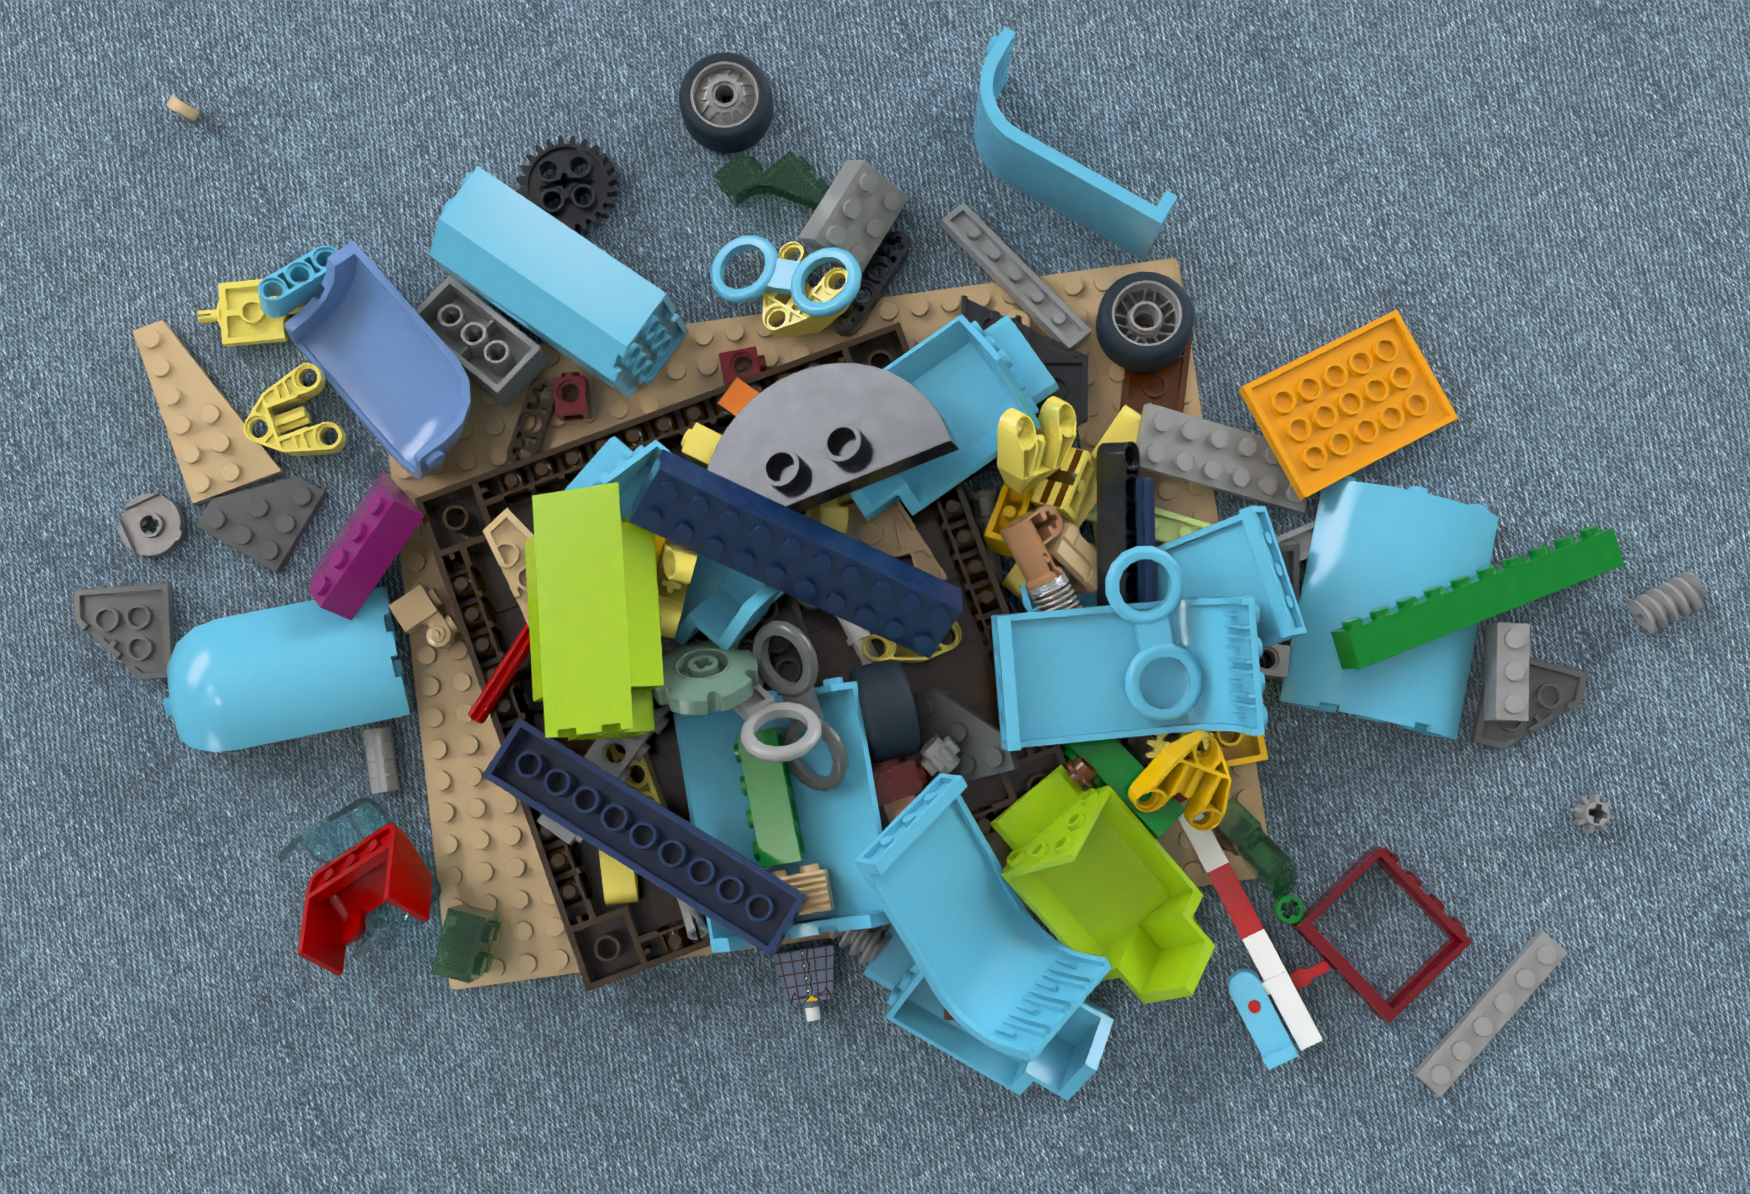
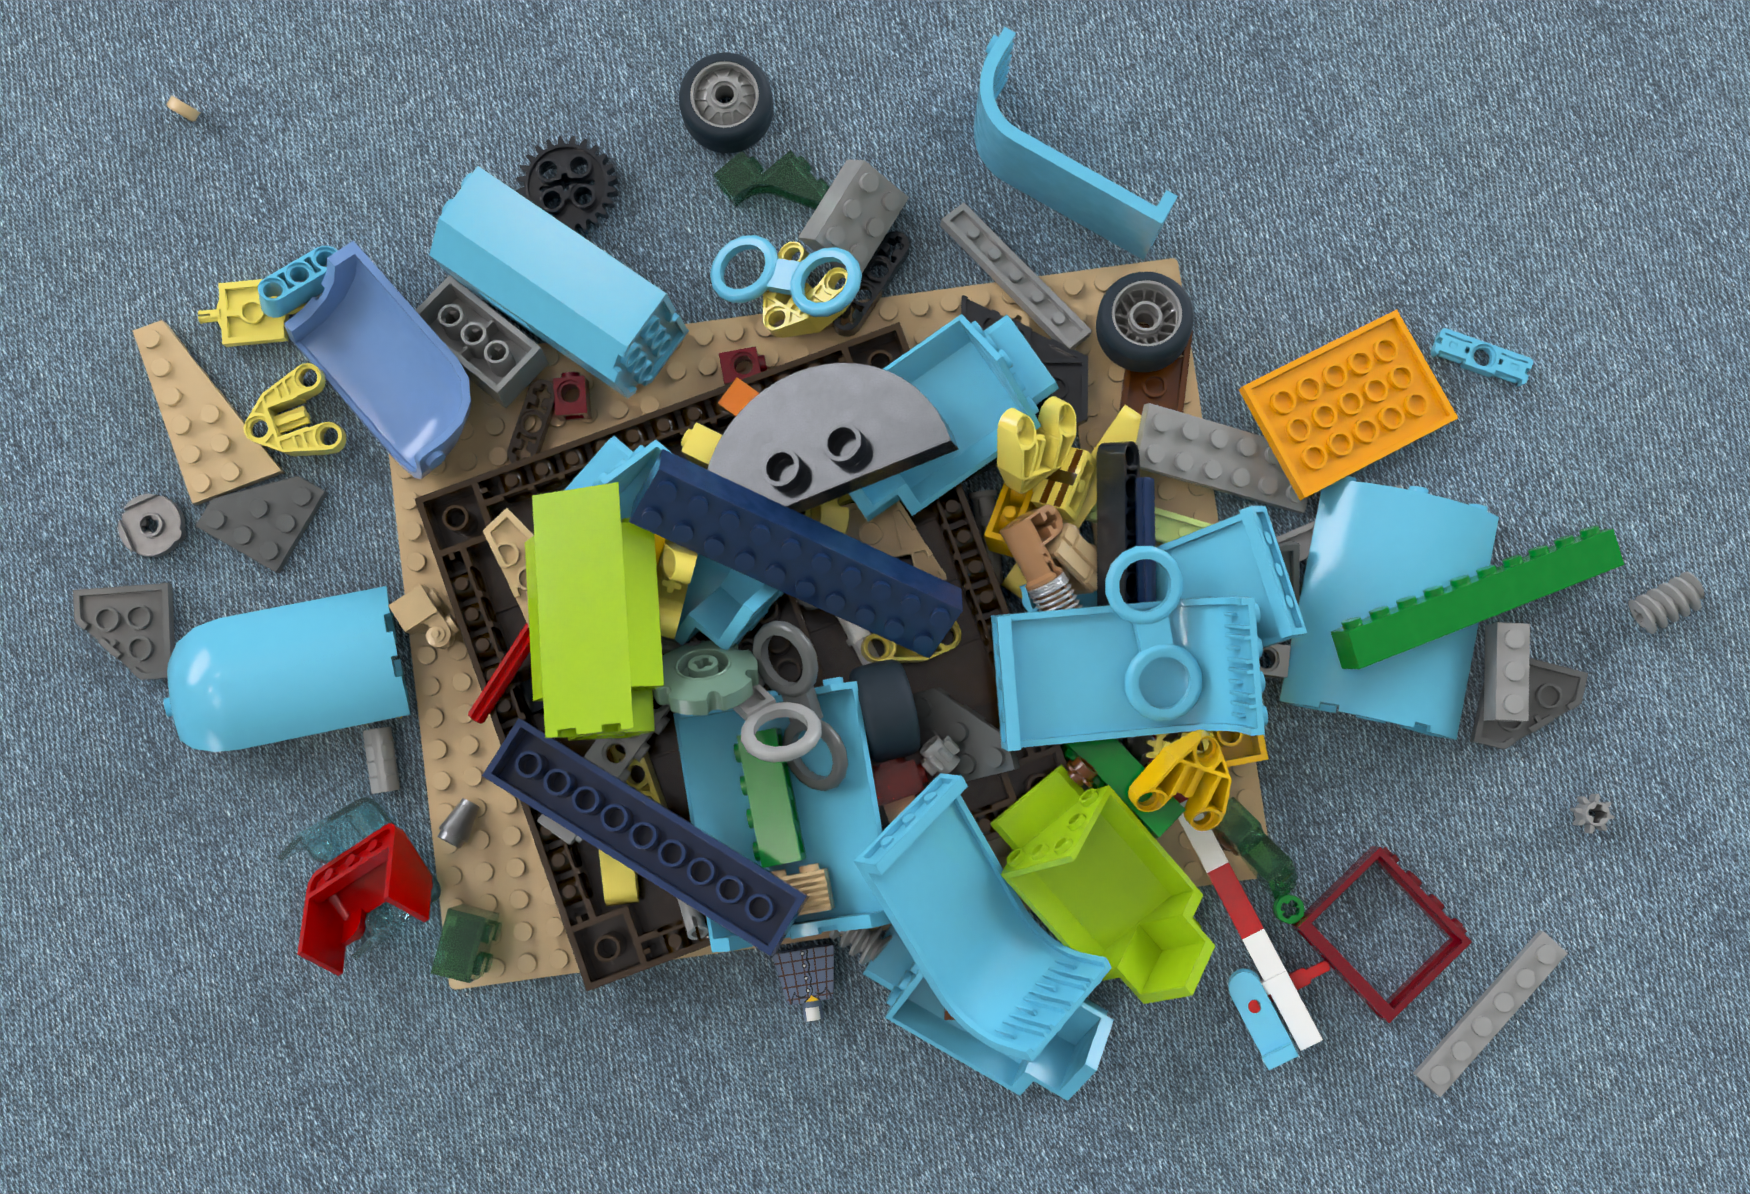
magenta slope [309,471,424,621] -> none
none -> flat silver cone [437,798,479,848]
none -> medium azure piece [1430,328,1533,387]

